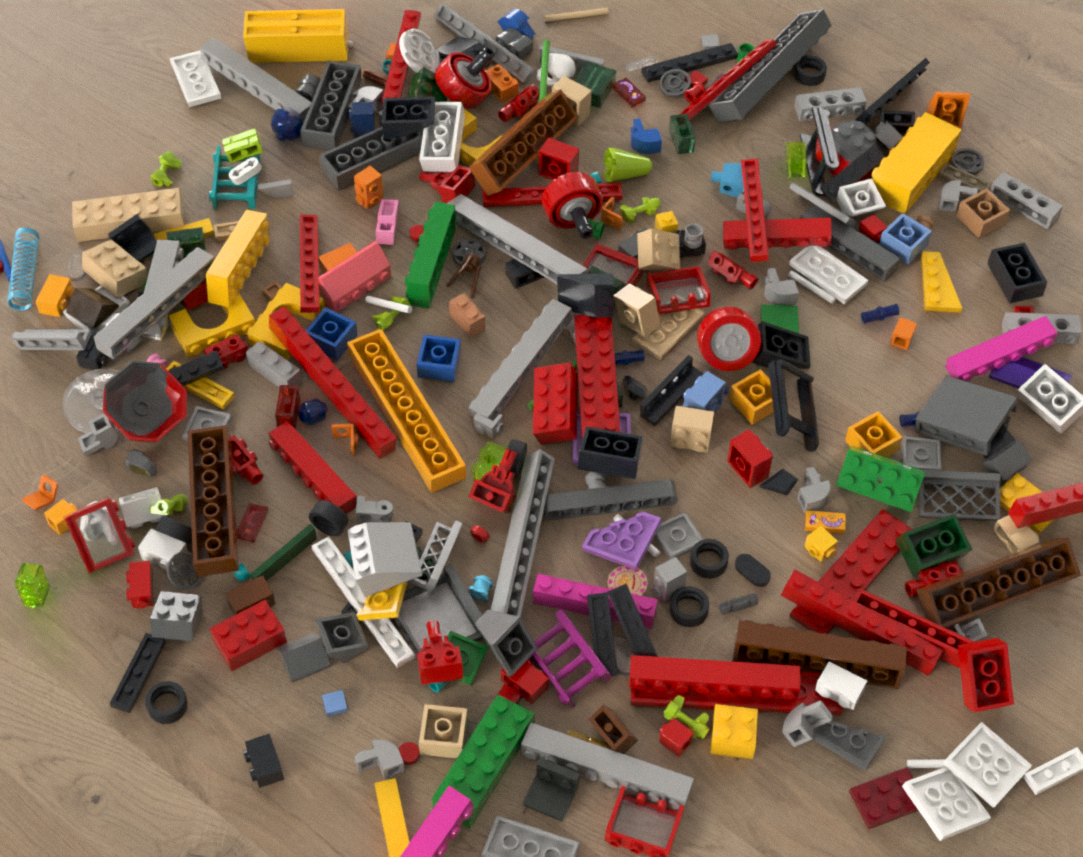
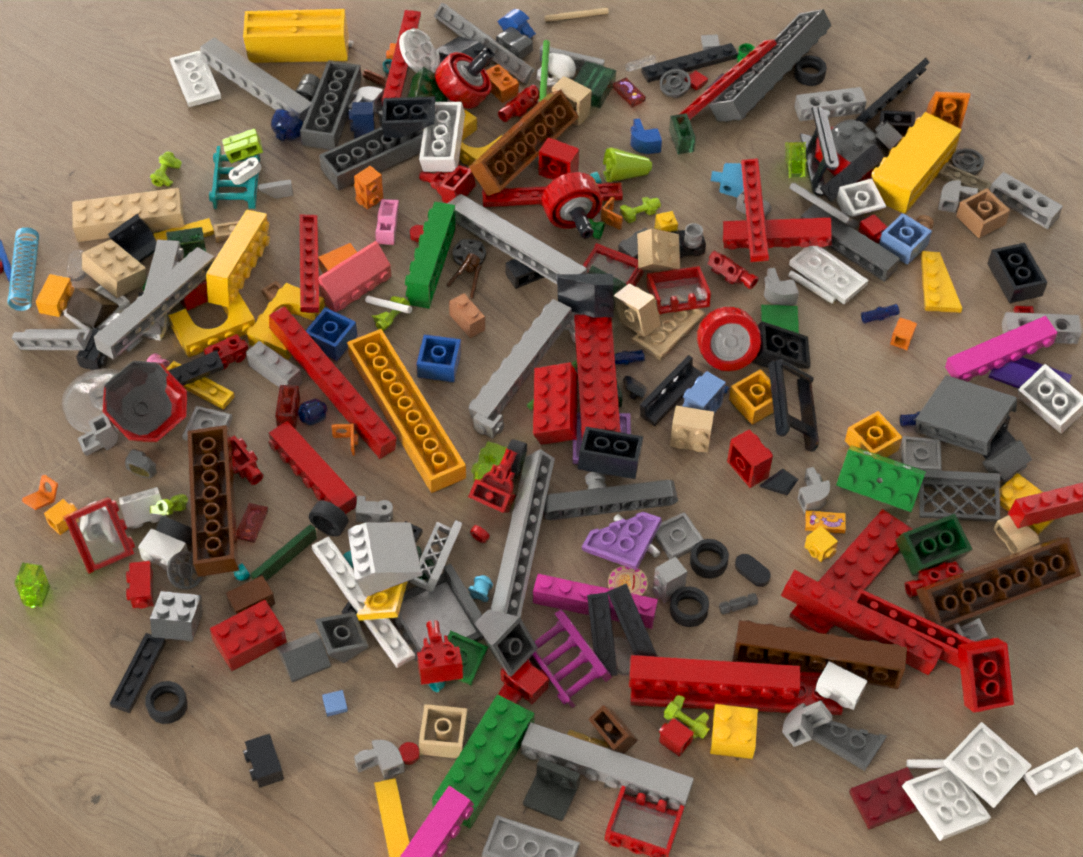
red bush [684,82,706,103] -> none

